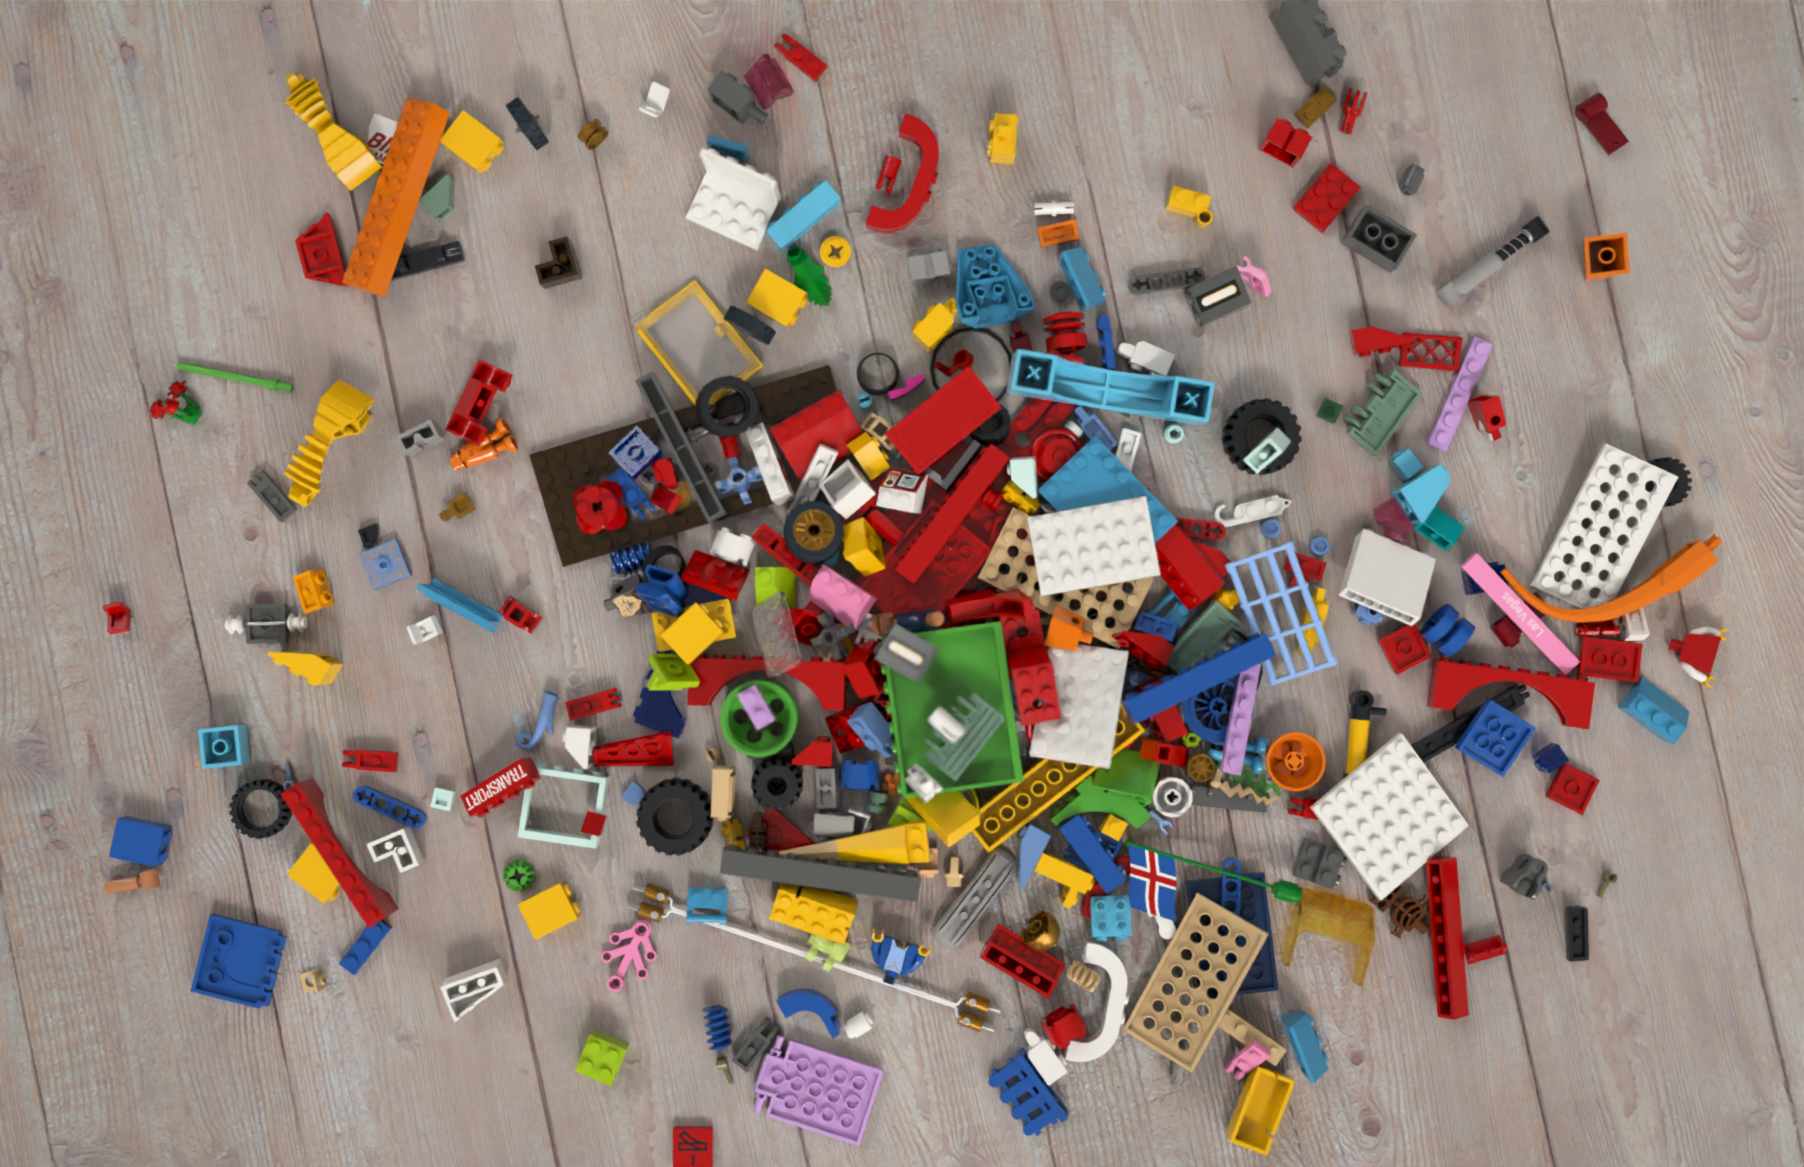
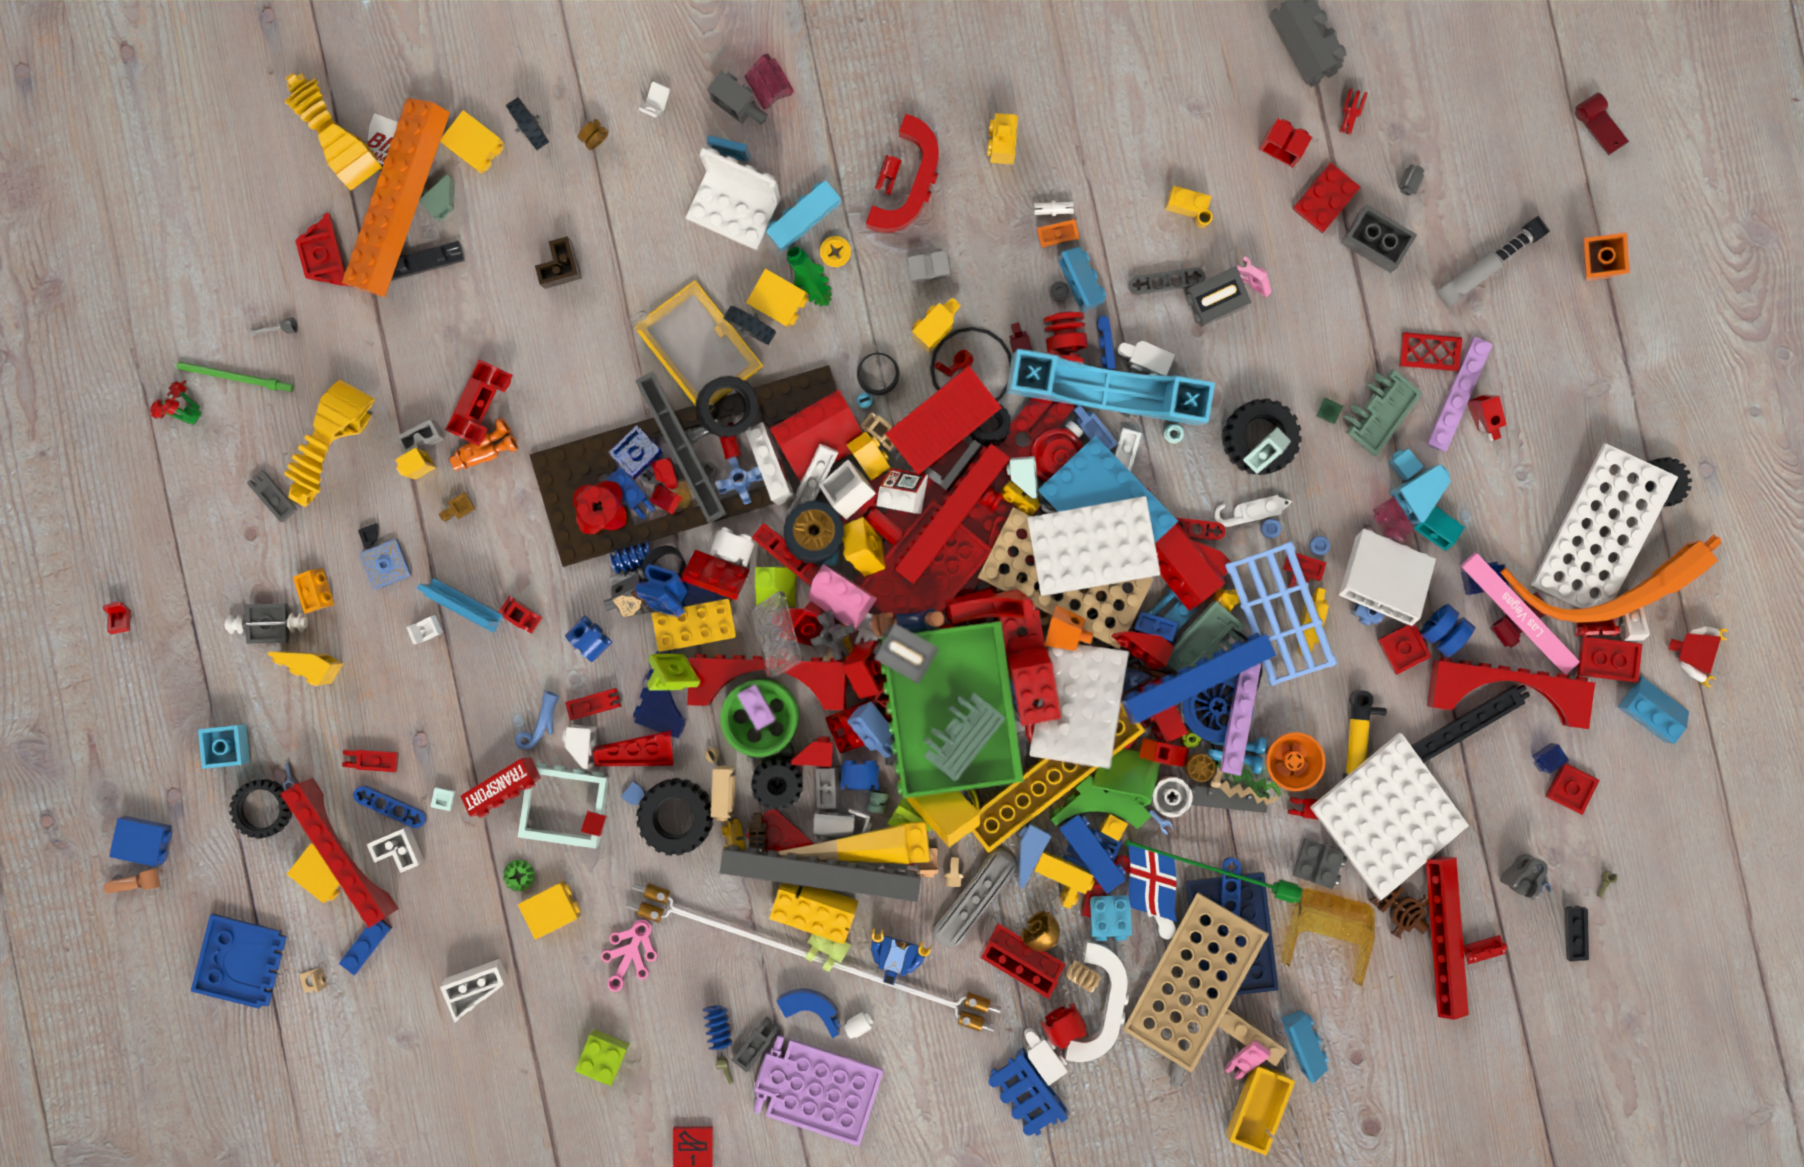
yellow brick [660,603,725,665] -> none
dark azure plate [686,888,727,925] -> none
red hinge [774,33,828,82] -> none
orange plant [882,774,901,796] -> none
dark pink slope [888,374,925,402] -> none
white hips [906,765,942,802] -> none
white arm [927,706,966,743] -> none
dark azure wedge [955,244,1036,329] -> none
pearl gold plate [1294,87,1337,129] -> none
red slope [1350,326,1416,358] -> none
blue plate [1455,698,1536,777] -> none
none -> dark grey hinge [249,317,298,336]
none -> yellow piece [395,448,436,480]
none -> blue brick [565,615,613,662]

